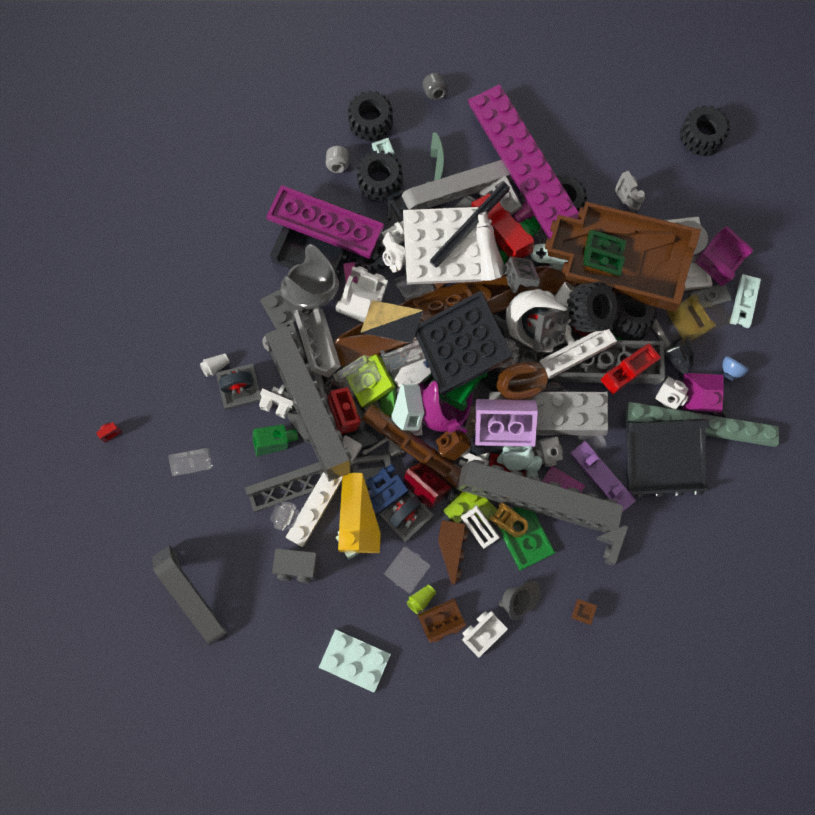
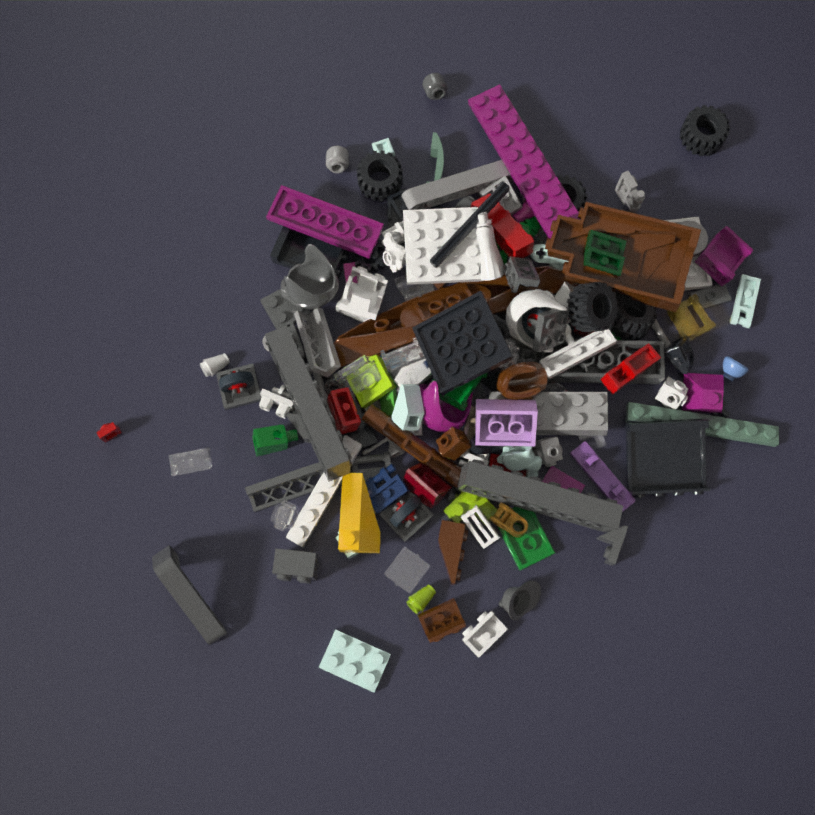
black tyre [348,91,393,142] -> none
sticker [360,300,423,344] -> none
magenta hand [445,418,467,433] -> none
reddish brown tile [571,599,597,625] -> none

